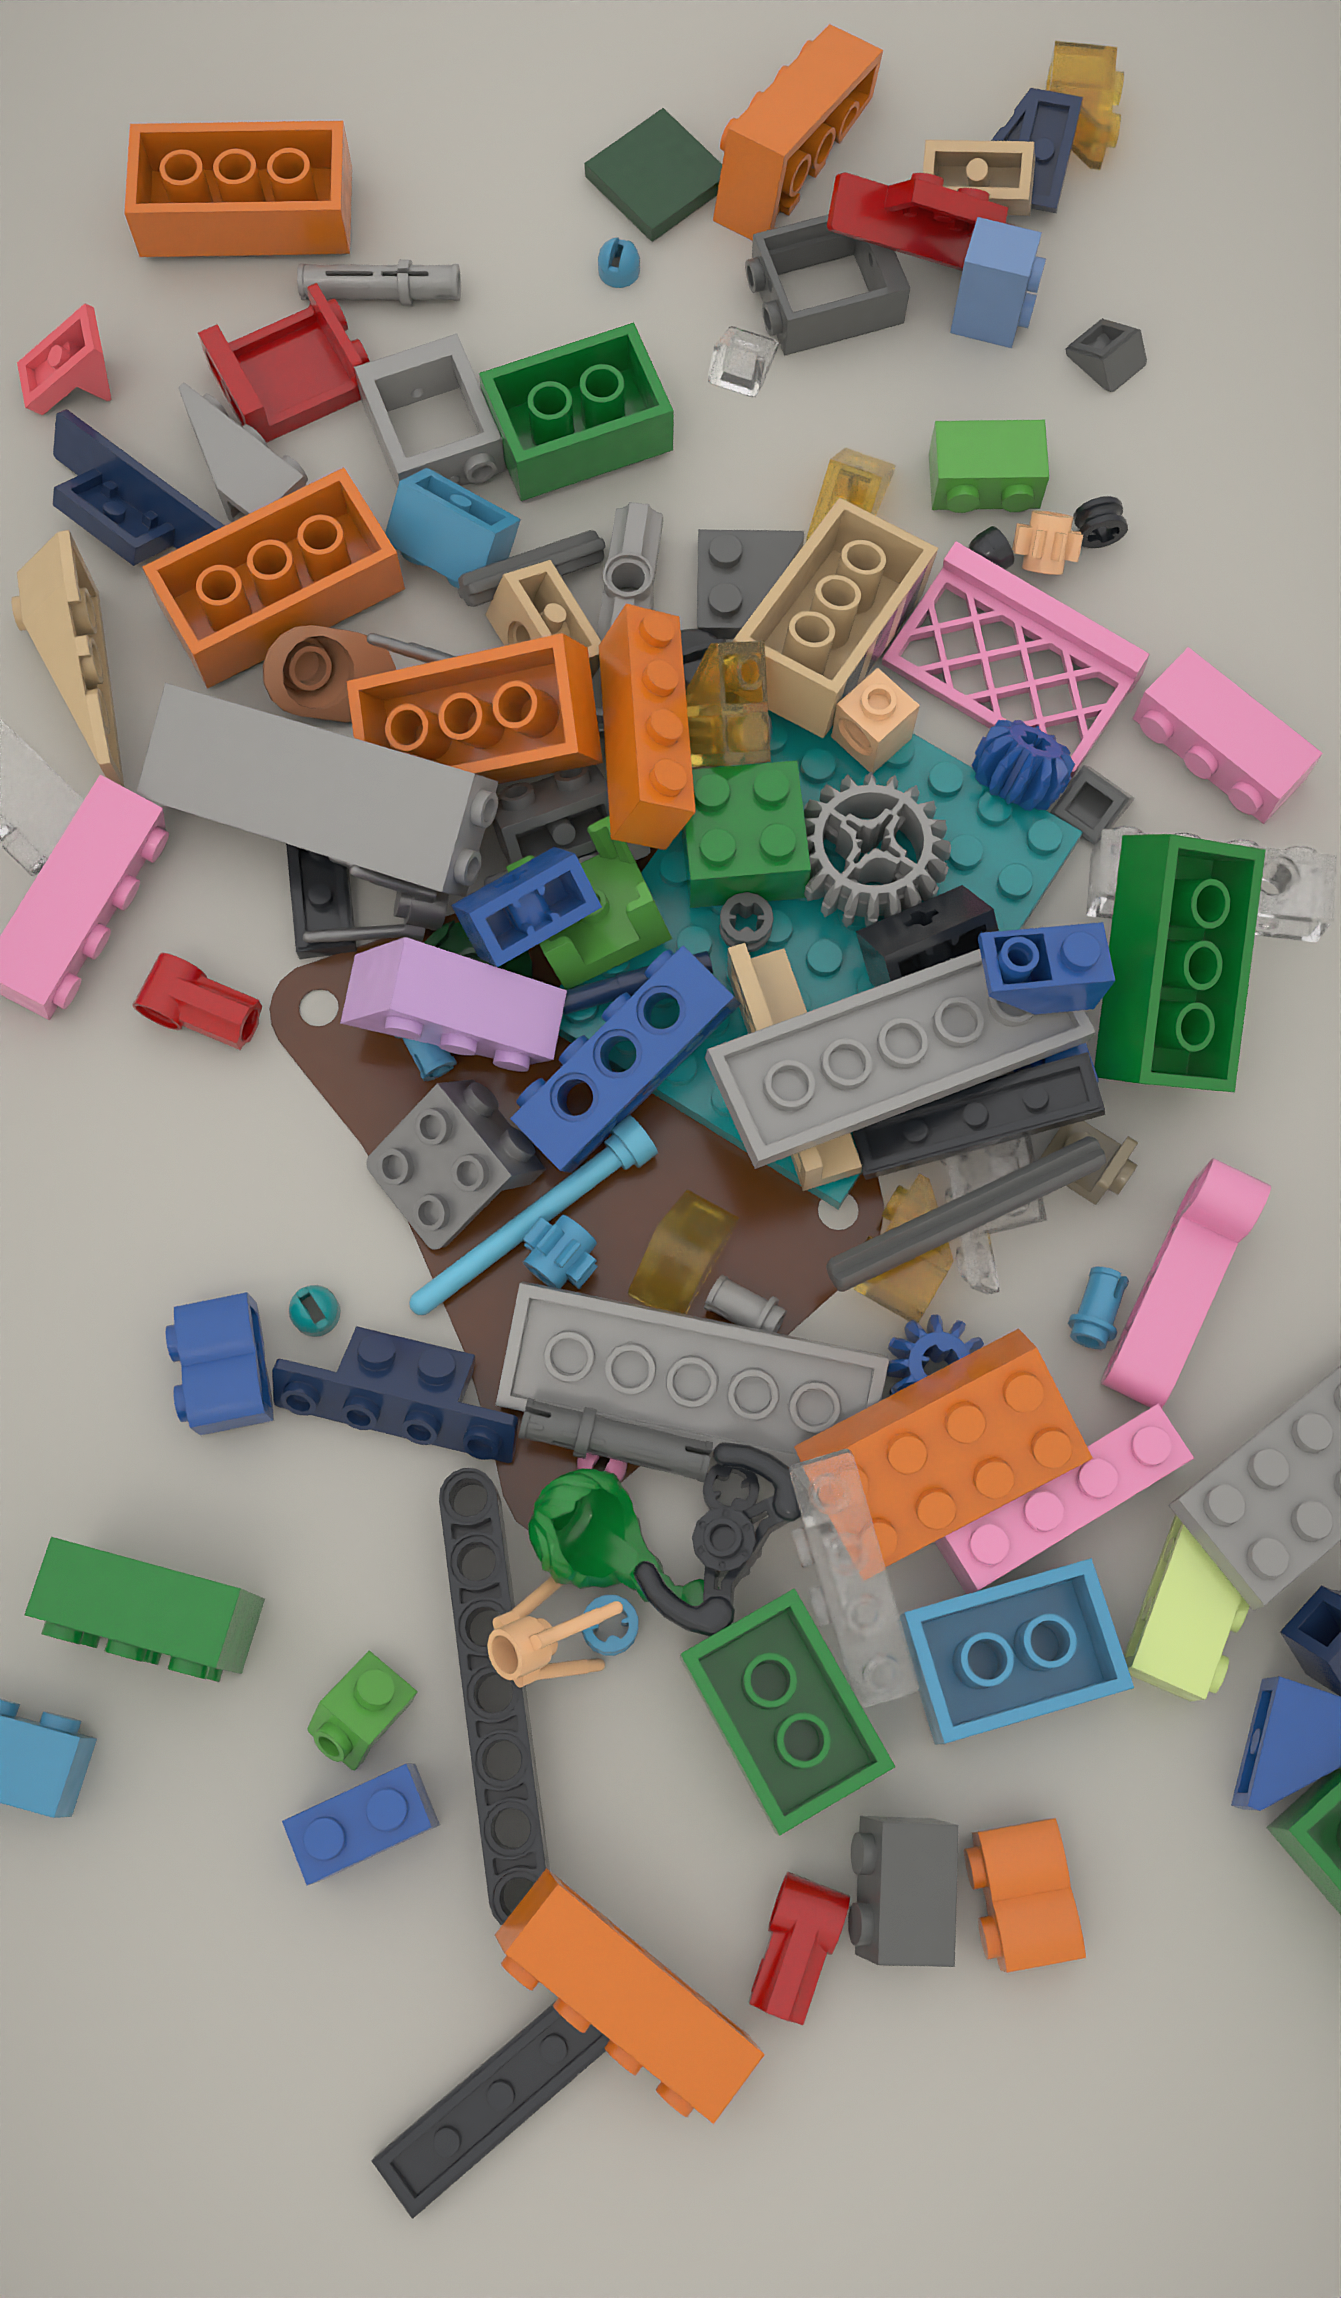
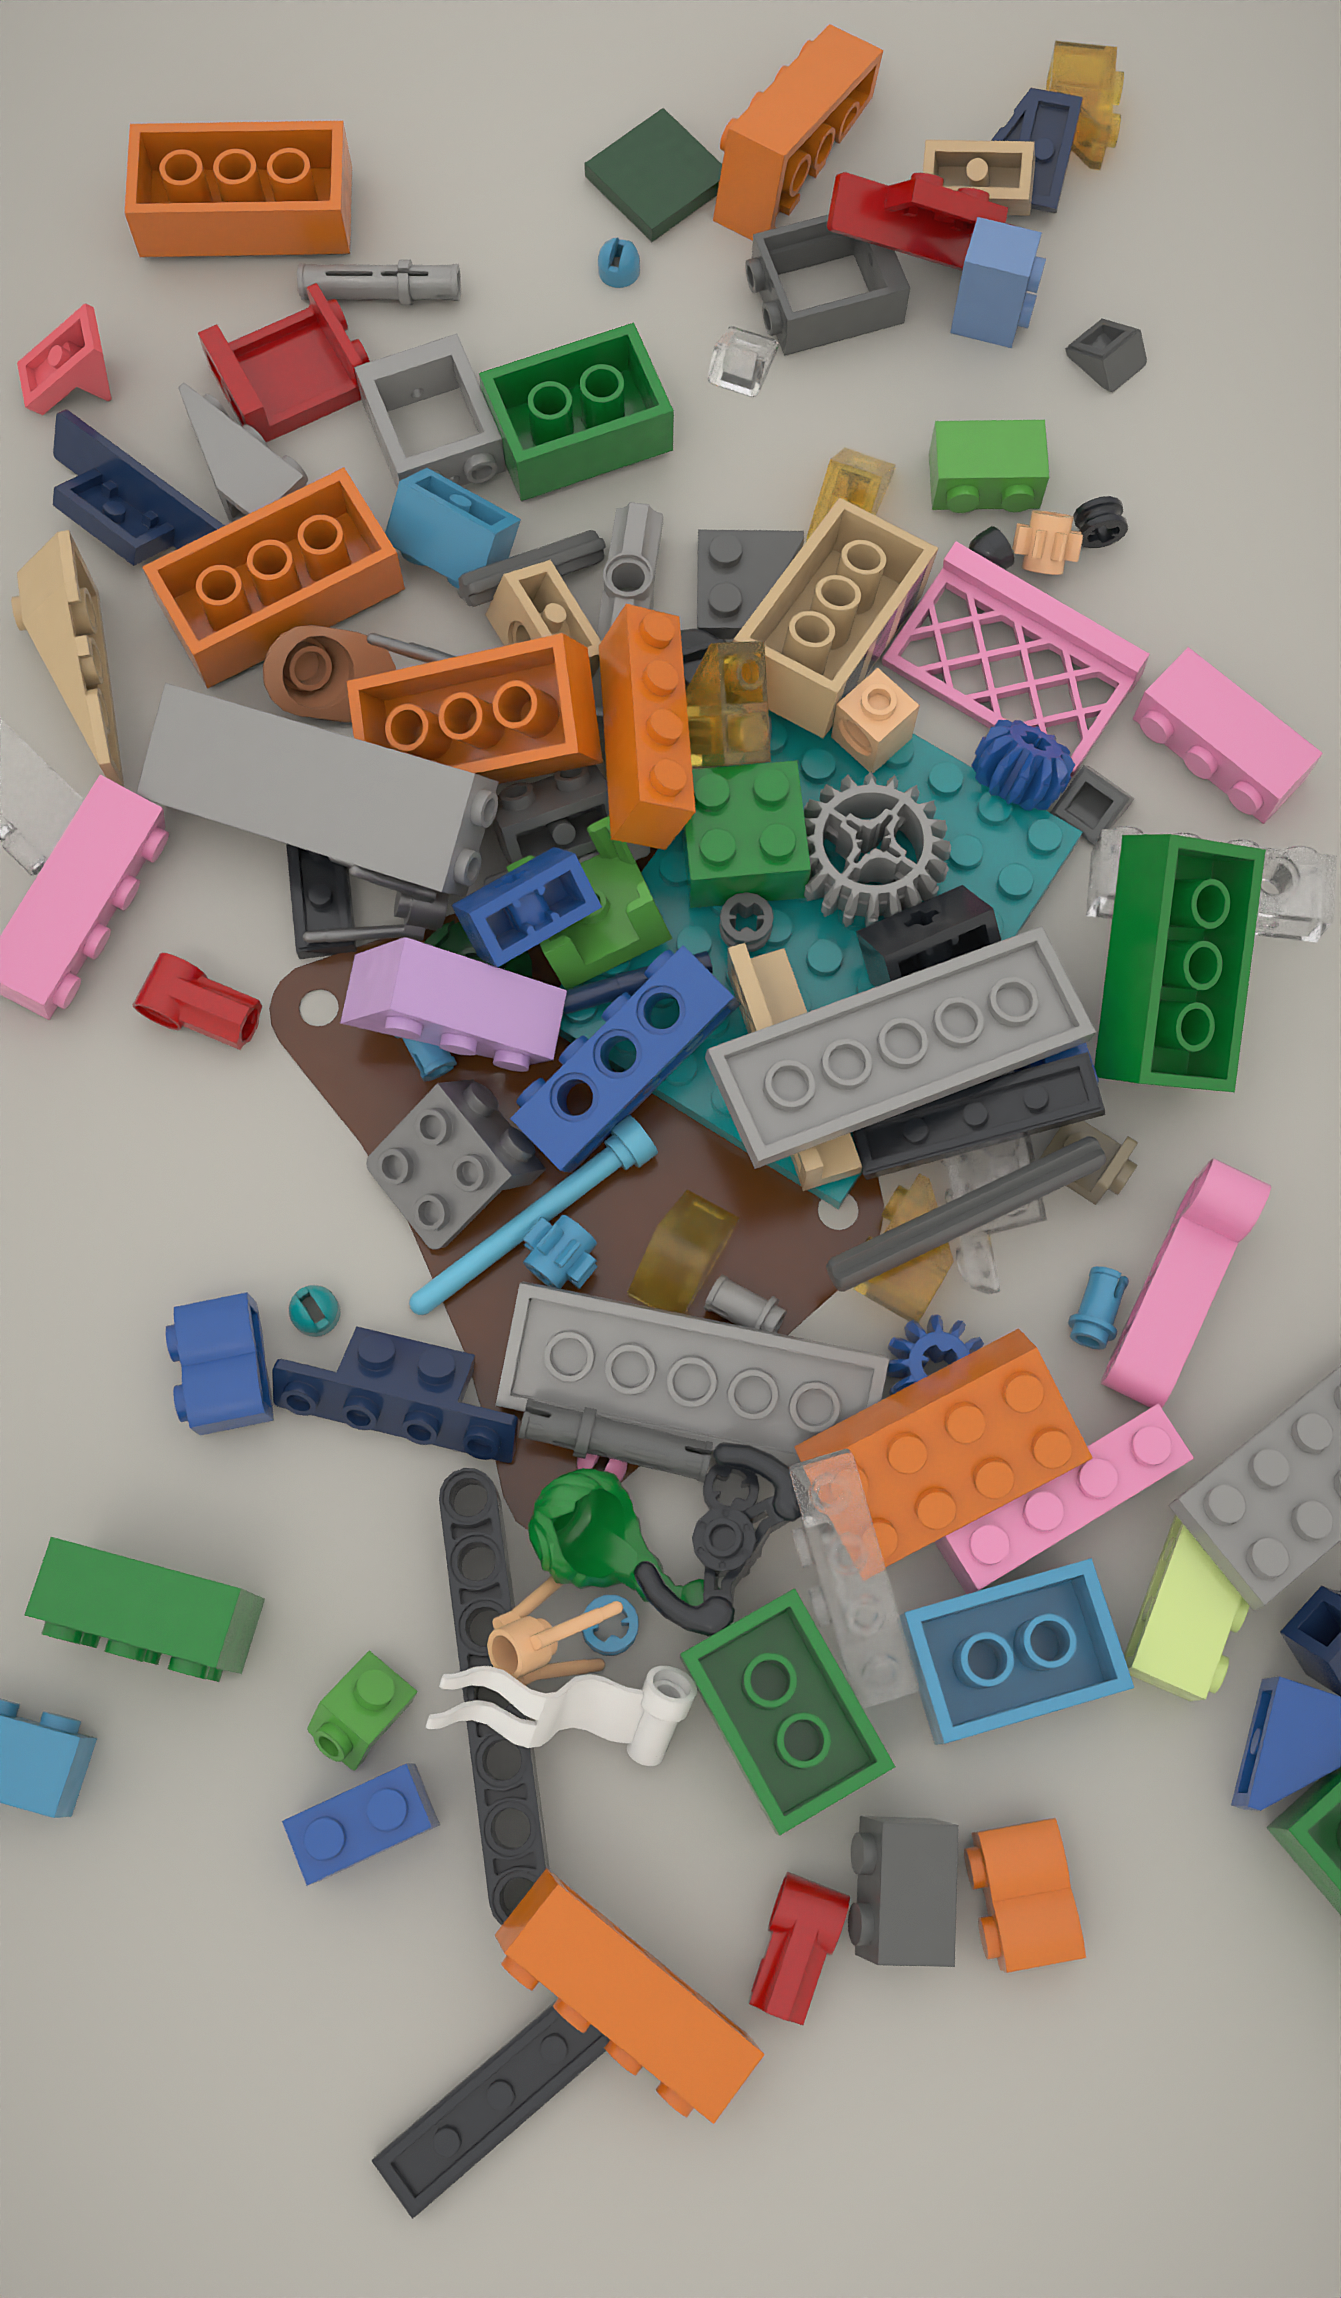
blue slope [978,922,1115,1015] -> none
none -> white flag [426,1666,697,1766]

